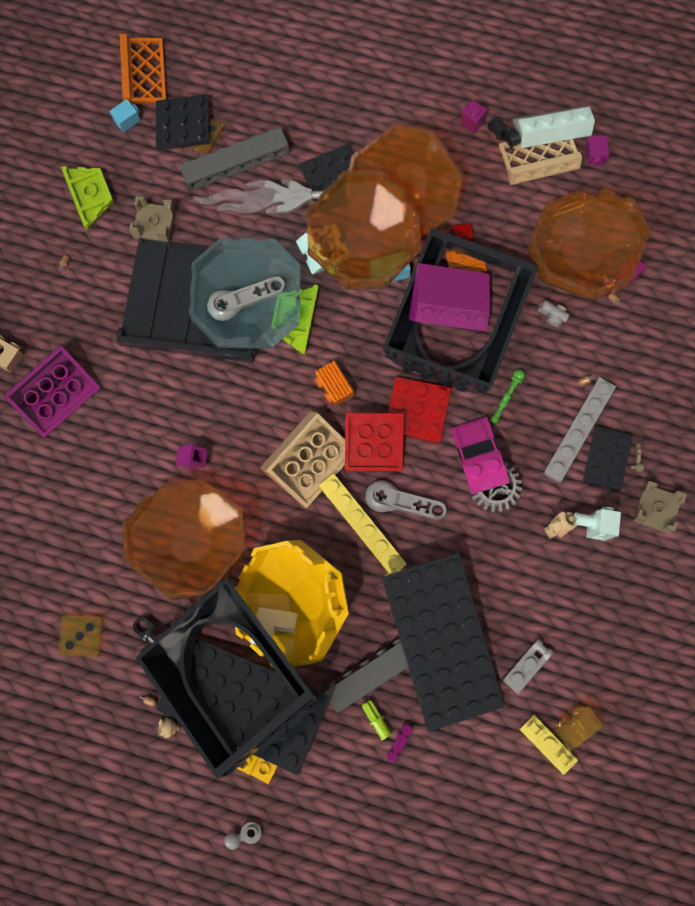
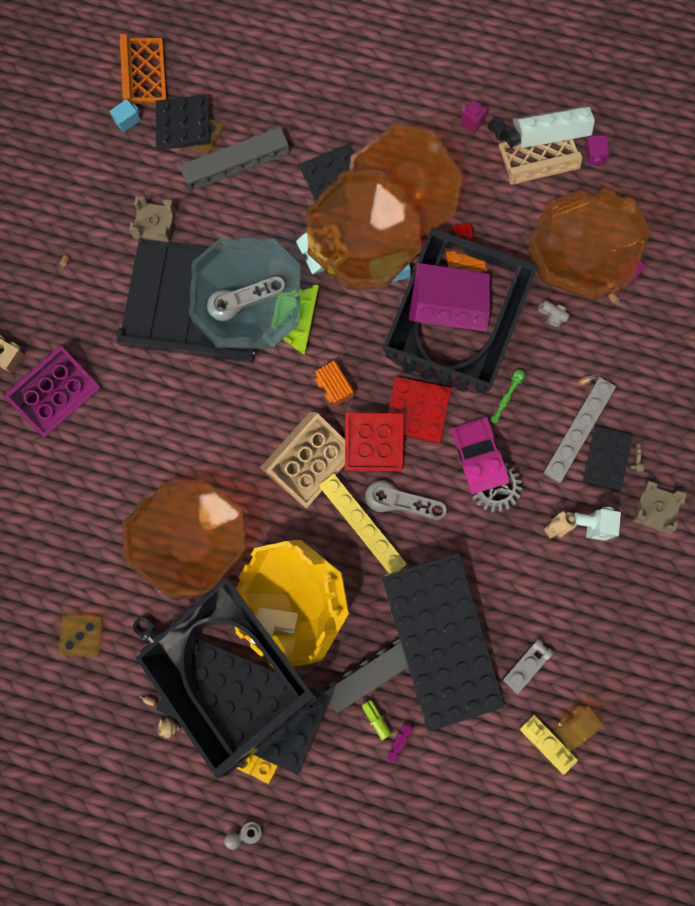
lime wing [61,166,114,229] -> none
magenta brick [176,445,207,470] -> none
piece [193,179,327,214] -> none

